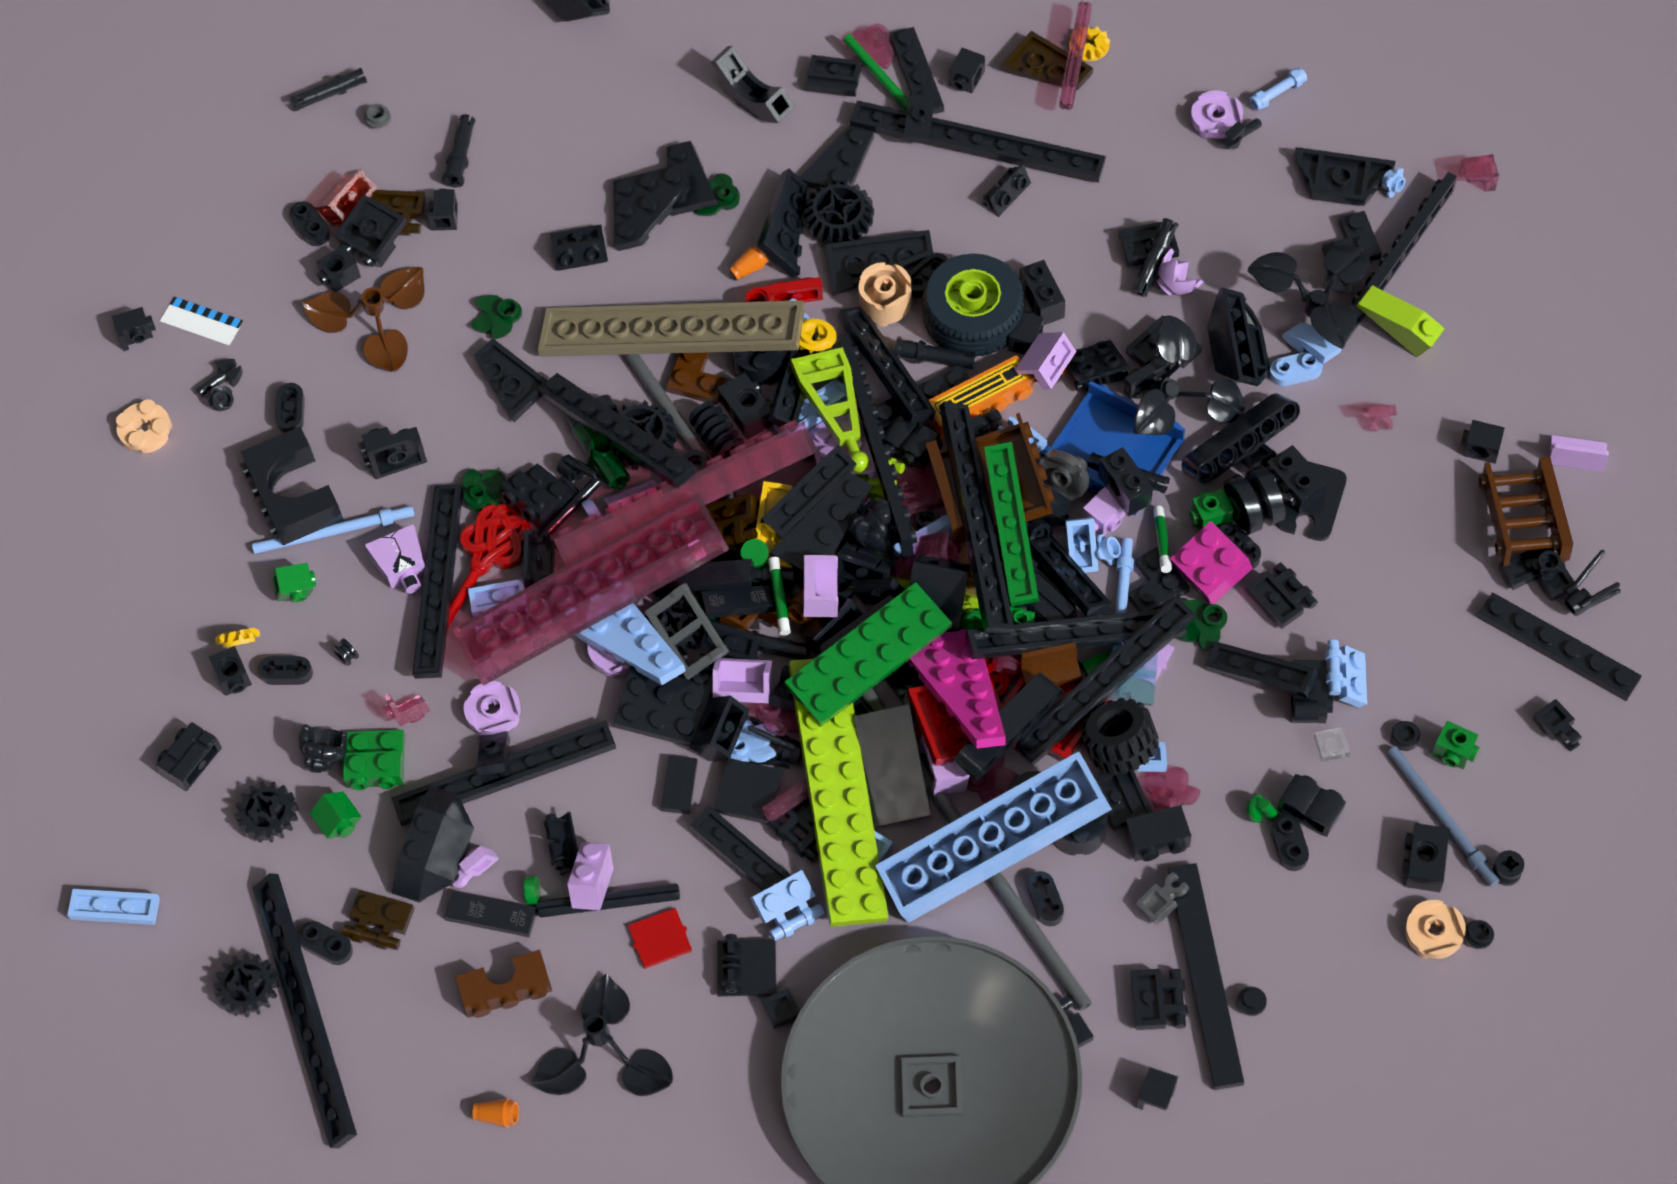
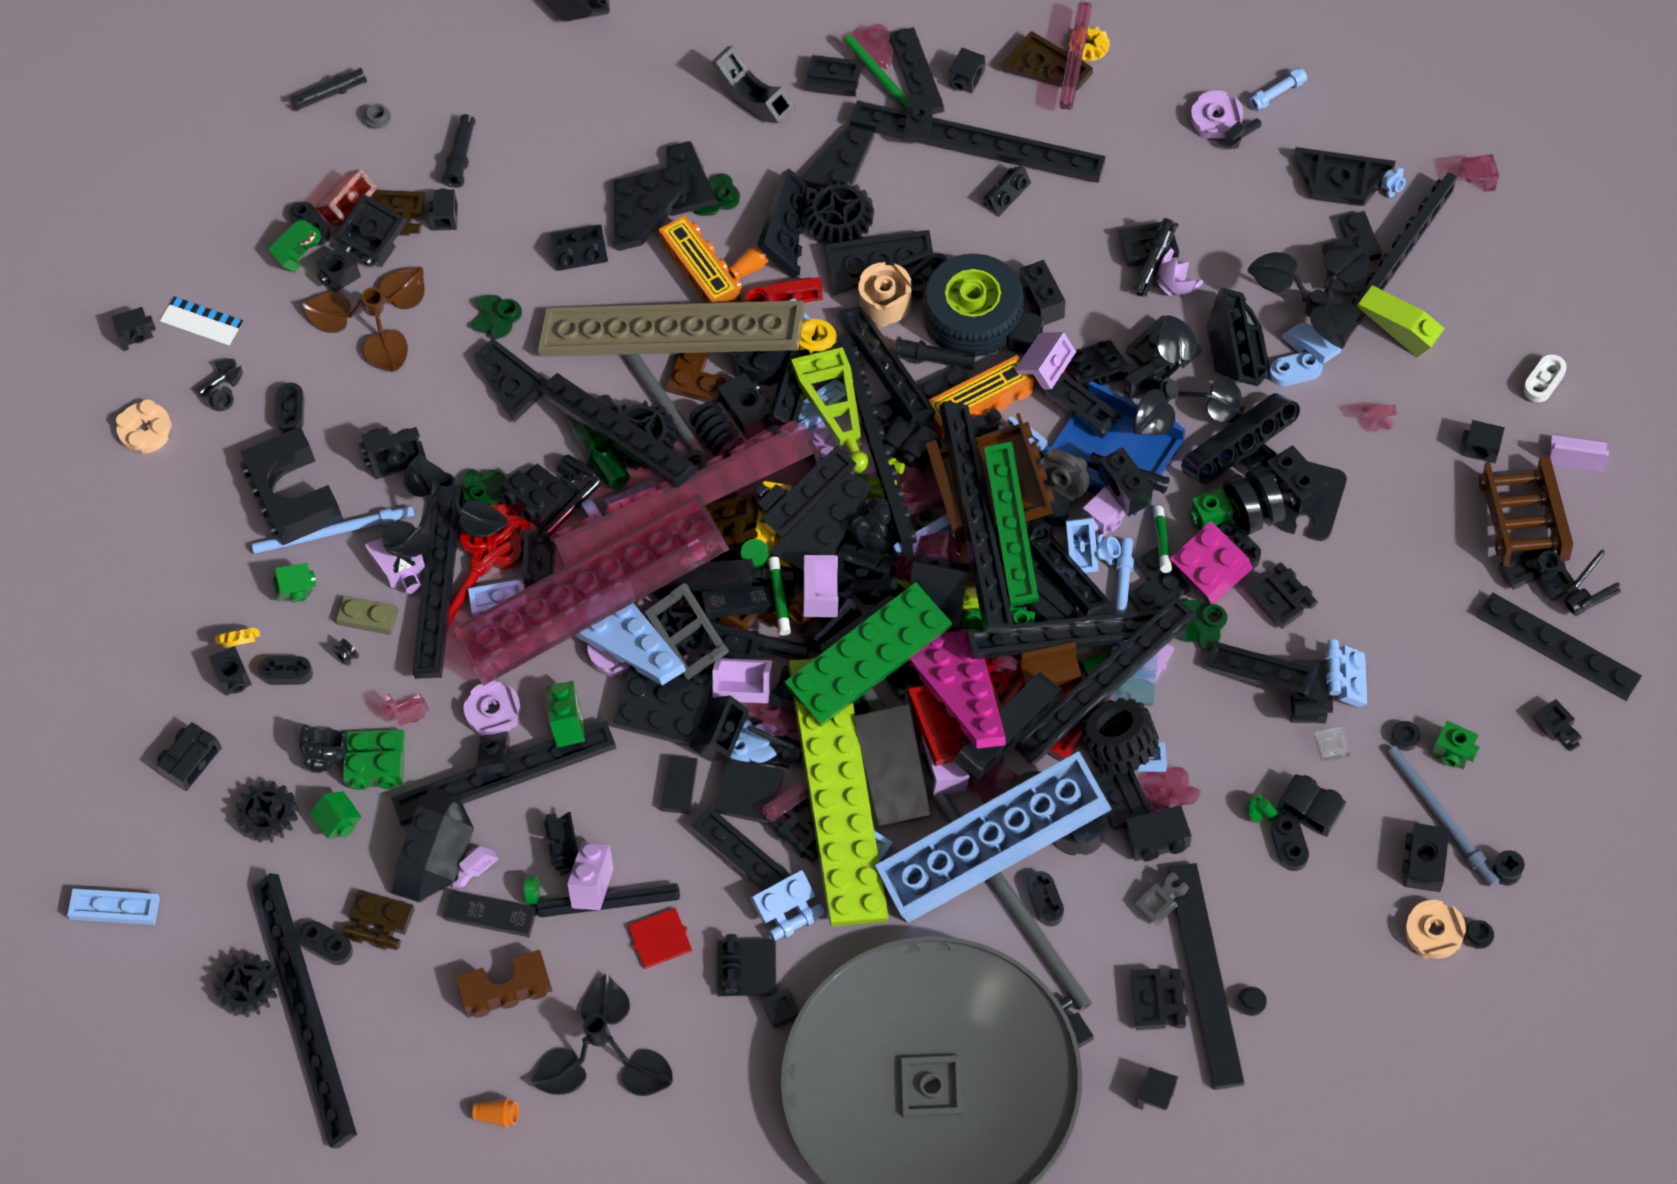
none -> green leg [268,220,321,273]
none -> olive plate [336,596,398,635]
none -> black plant [383,453,509,558]
none -> green brick [546,681,585,747]
none -> brick [658,215,743,303]
none -> black tile [753,483,785,515]
none -> black plate [1046,372,1121,438]
none -> white plate [1524,355,1567,402]

